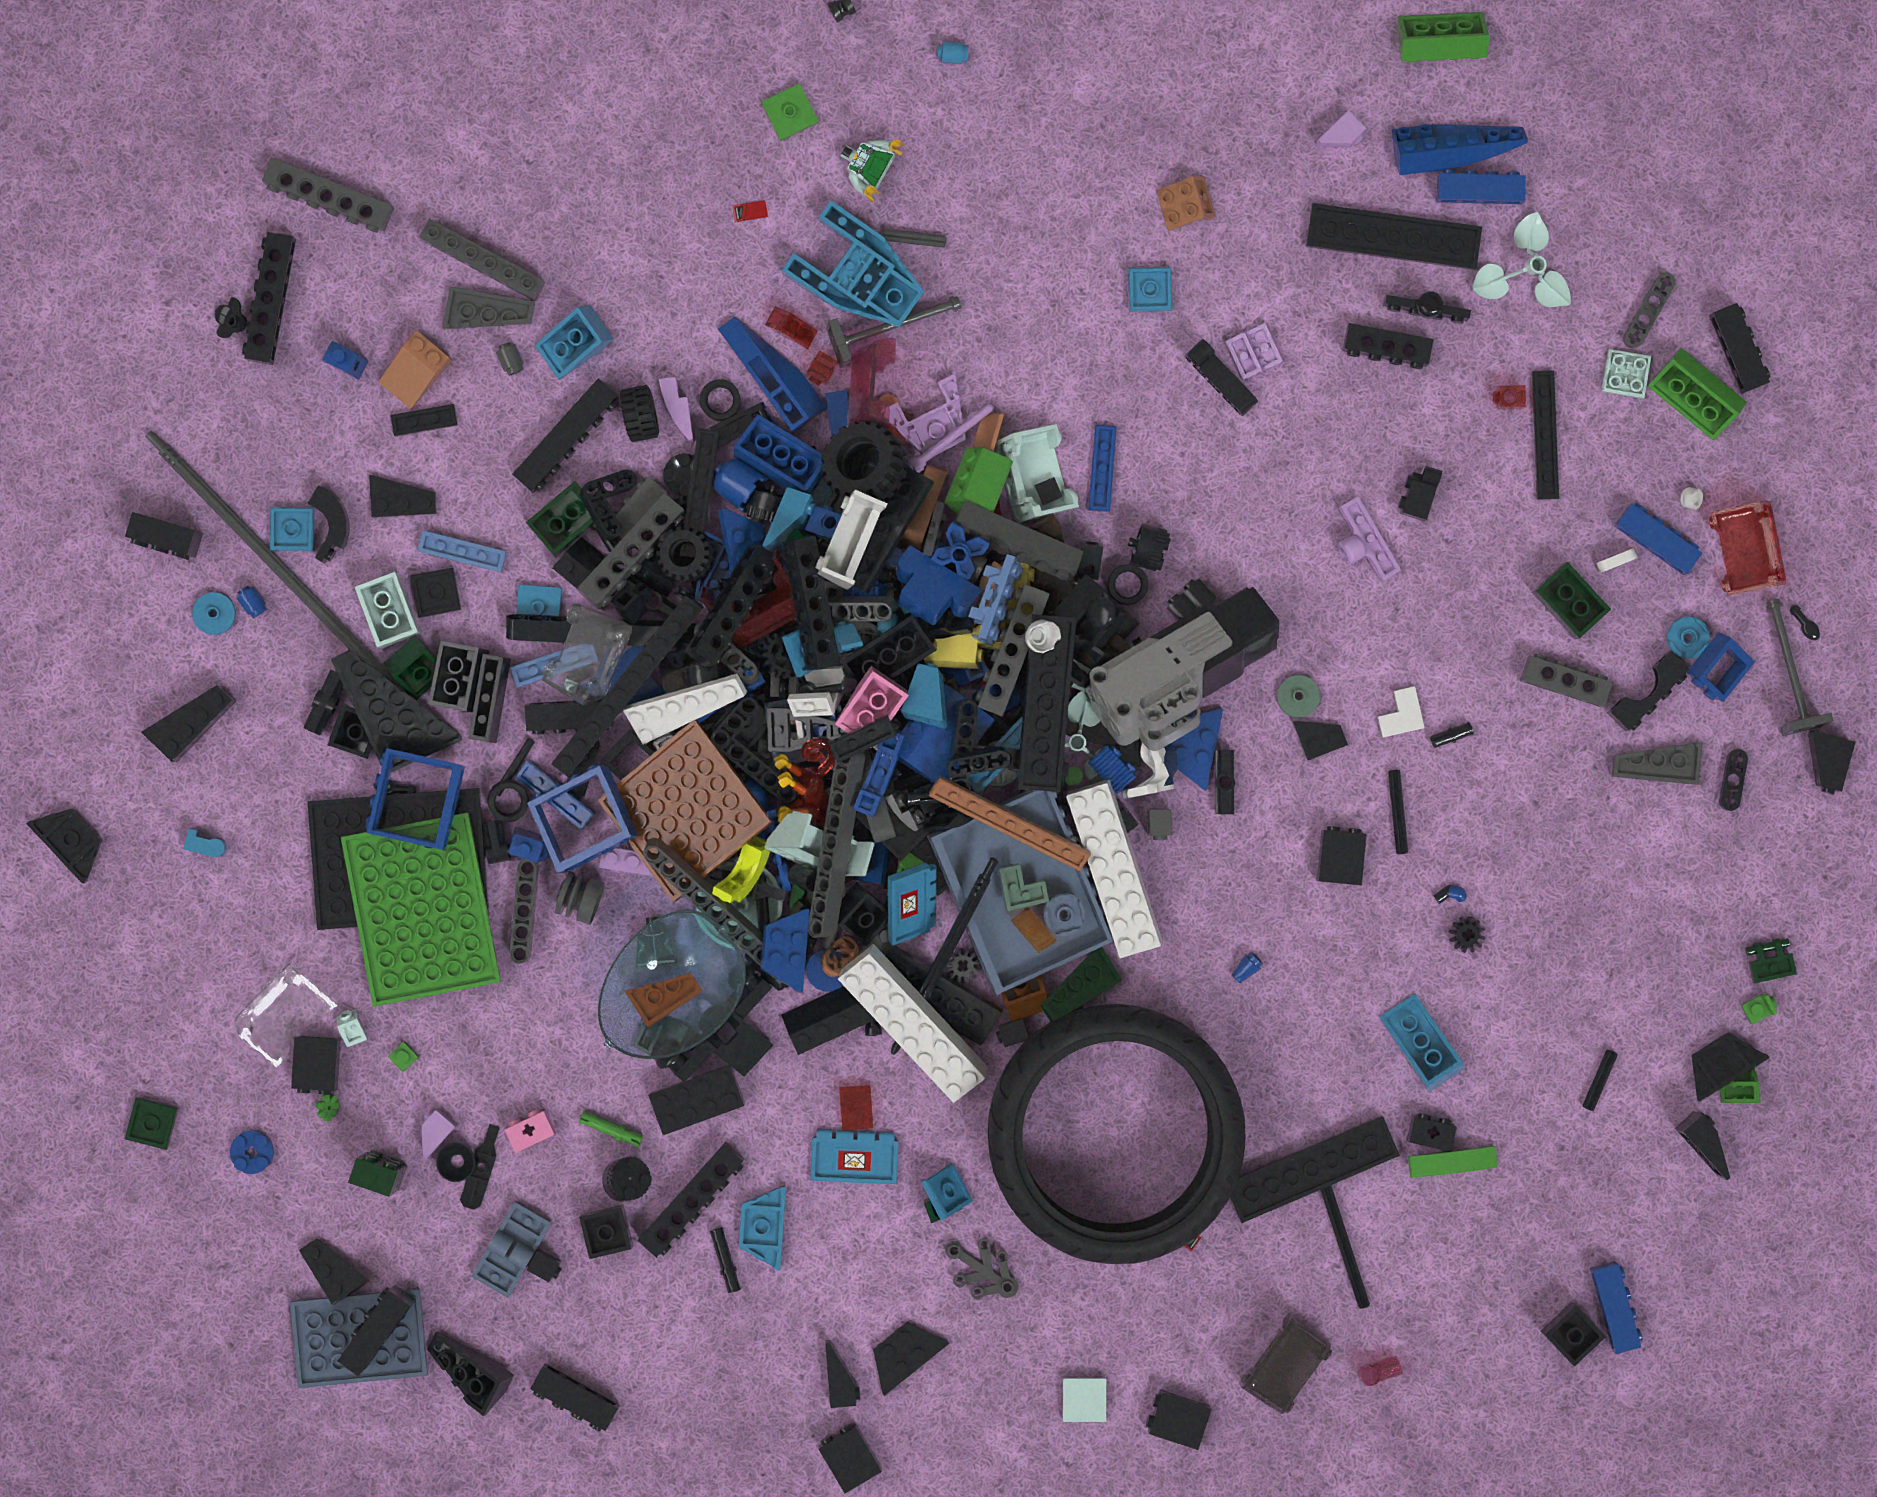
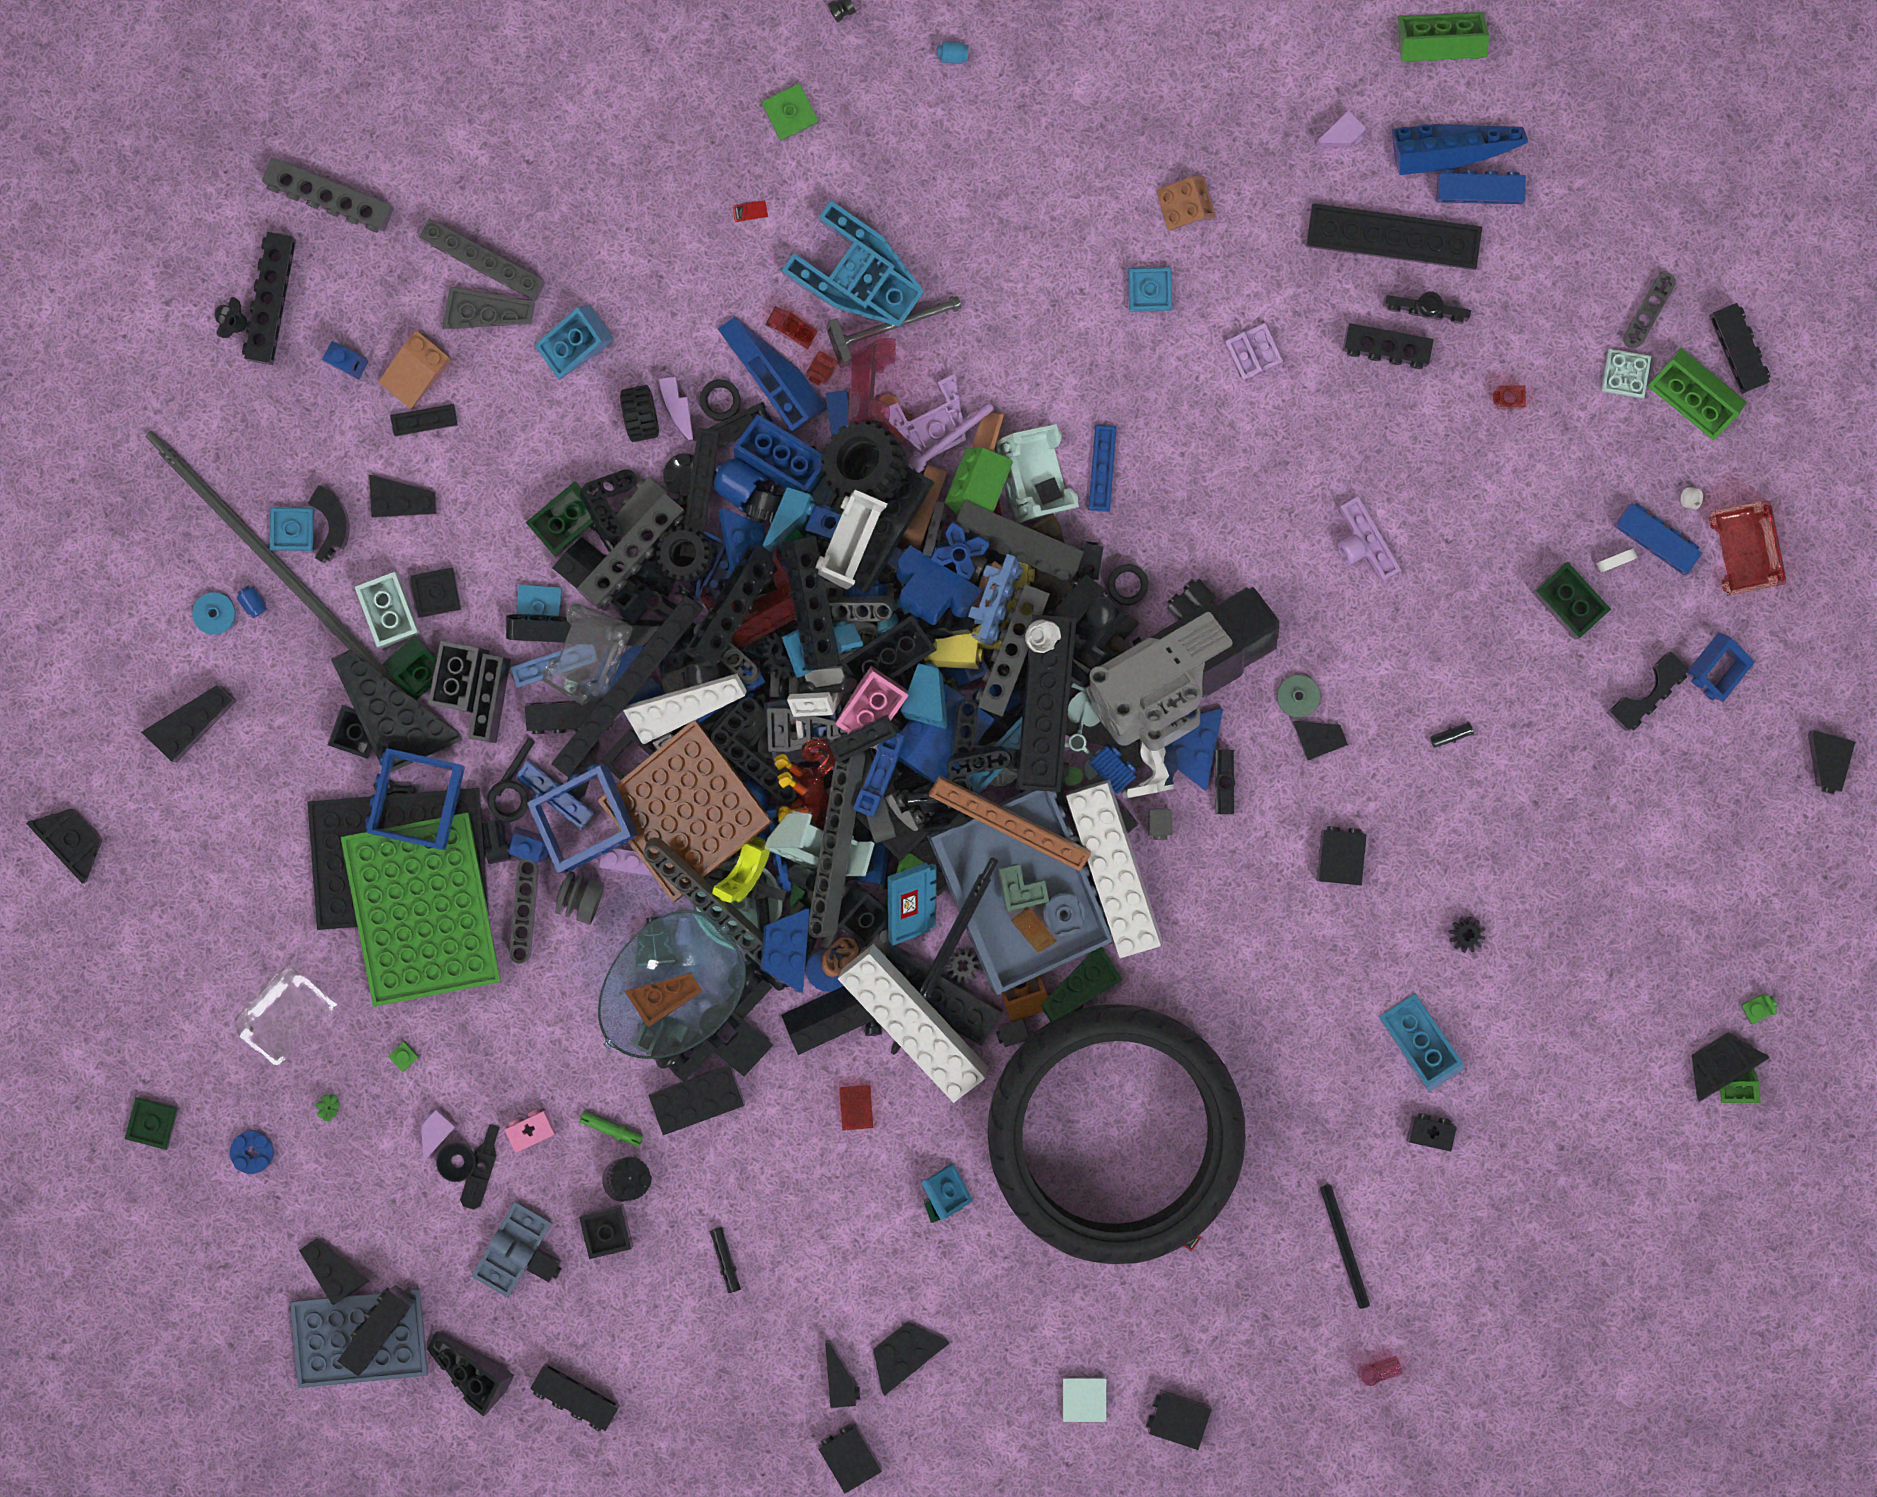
black brick [125,512,203,560] -> none
dark azure leg [183,828,227,857] -> none
black brick [291,1036,341,1095] -> none
black piece [303,669,344,736] -> none
light aqua bracket [337,1009,367,1047] -> none
dark green brick [348,1150,407,1197] -> none
medium blue plate [418,530,507,573] -> none
dark grey brick [496,342,524,376] -> none
black brick [512,379,619,493] -> none
black brick [637,1142,744,1258] -> none
dark azure wing [739,1186,786,1270] -> none
dark azure hinge [810,1129,898,1185] -> none
torso [841,140,905,202] -> none
dark grey axle [883,229,946,248] -> none
dark grey plant [946,1238,1018,1300] -> none
black piece [1128,523,1171,571] -> none
black beam [1185,339,1258,416] -> none
black plate [1230,1116,1400,1223] -> none
blue cone [1232,952,1263,984] -> none
clear smoke windscreen [1238,1312,1332,1414] -> none
white tile [1377,686,1425,738] -> none
black axle [1388,769,1408,854] -> none
black hinge [1398,466,1442,521] -> none
bright green slope [1408,1146,1498,1178] -> none
arm [1433,885,1467,904] -> none
light aqua plant [1472,212,1571,307] -> none
dark grey brick [1520,654,1613,708] -> none
black tile [1532,371,1559,500] -> none
black brick [1540,1302,1606,1367] -> none
black axle [1583,1050,1618,1111] -> none
blue brick [1590,1261,1643,1354] -> none
dark grey wing [1612,742,1703,785] -> none
dark azure plate [1666,616,1710,659] -> none
black slope [1675,1111,1730,1180] -> none
black beam [1719,749,1748,811] -> none
dark green plate [1745,938,1797,983] -> none
dark grey tile [1766,599,1834,737] -> none
black piece [1790,605,1820,640] -> none

